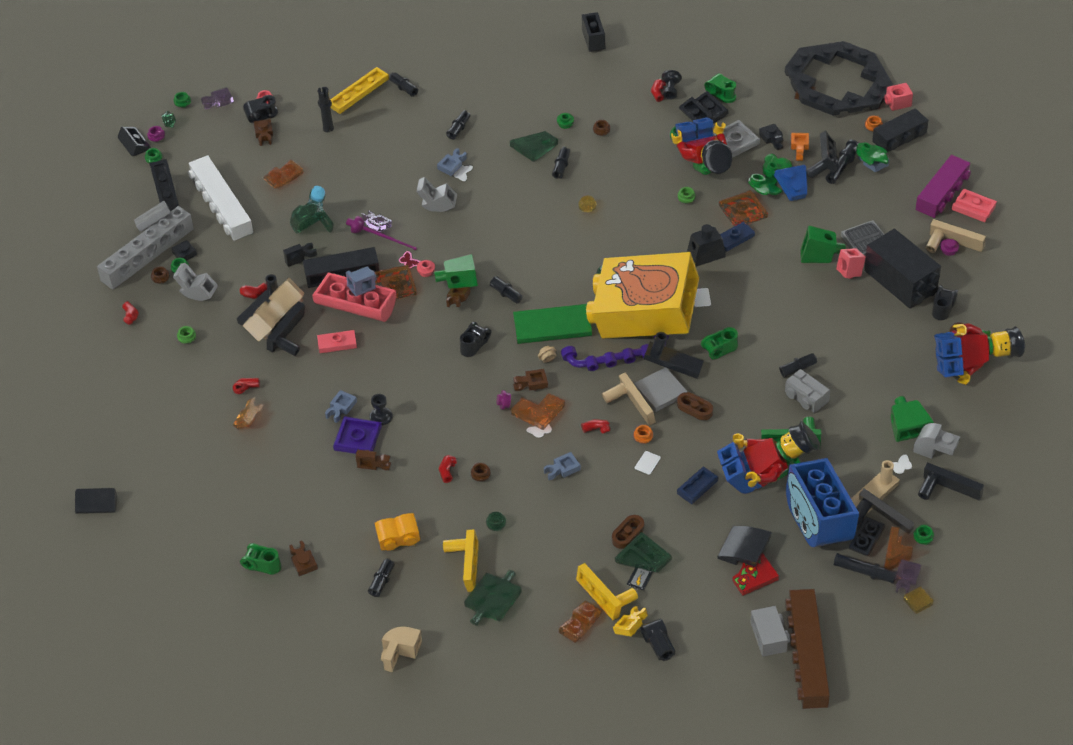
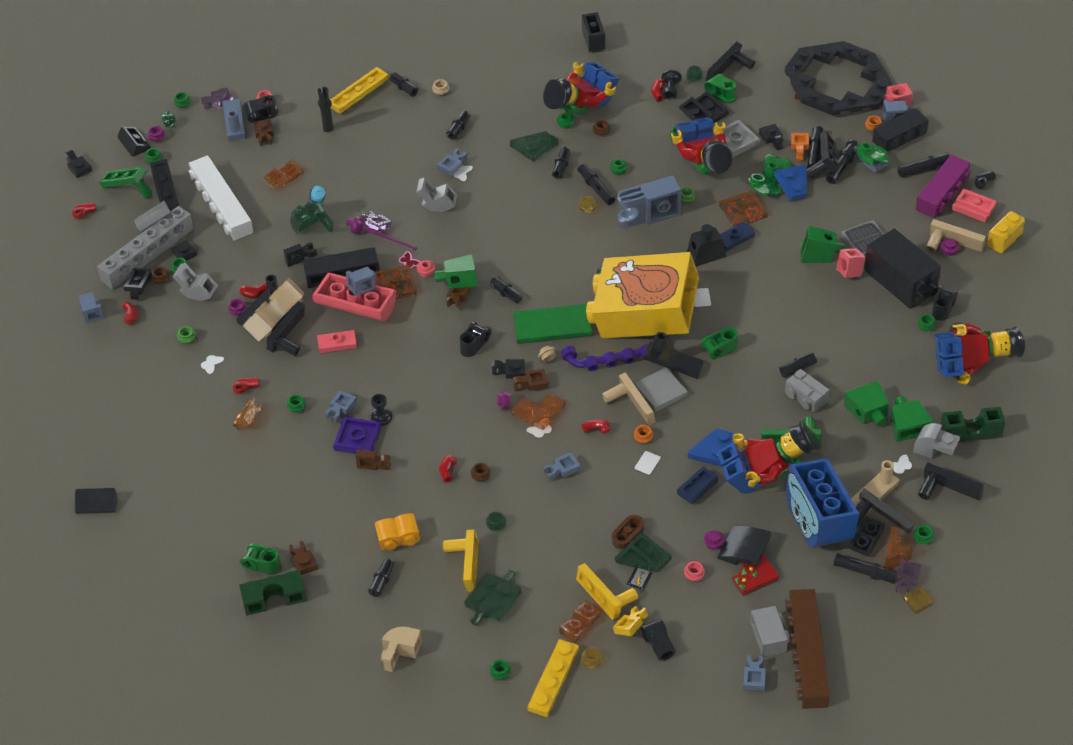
reddish brown plate [677,392,713,420] -> none
none -> black plate [65,149,92,178]
none -> red arm [72,202,97,219]
none -> sand blue brick [78,292,104,324]
none -> green piece [99,166,153,198]
none -> black plate [123,268,152,300]
none -> white sticker [201,355,224,374]
none -> sand blue piece [223,99,246,141]
none -> magenta plate [228,298,247,316]
none -> dark green arch [239,570,307,616]
none -> green plate [287,394,306,413]
none -> tan plate [432,79,449,95]
none -> green plate [489,659,511,680]
none -> black plate [492,359,525,379]
none -> yellow plate [527,639,579,718]
none -> piece [543,62,620,115]
none -> black pin [577,164,616,205]
none -> clear yellow plate [581,647,602,668]
none -> green plate [610,159,627,175]
none -> sand blue brick [617,175,681,228]
none -> coral plate [684,561,705,581]
none -> clear green plate [686,65,703,81]
none -> blue wing [688,429,736,467]
none -> magenta plate [704,530,724,550]
none -> black piece [705,41,756,81]
none -> sand blue plate [743,655,766,691]
none -> black pin [807,126,823,169]
none -> green torso [844,380,889,427]
none -> sand blue brick [882,100,910,123]
none -> black pin [898,152,950,178]
none -> green plate [917,314,936,331]
none -> dark green arch [940,407,1005,441]
none -> black arm [974,171,996,189]
none -> yellow brick [987,211,1025,253]

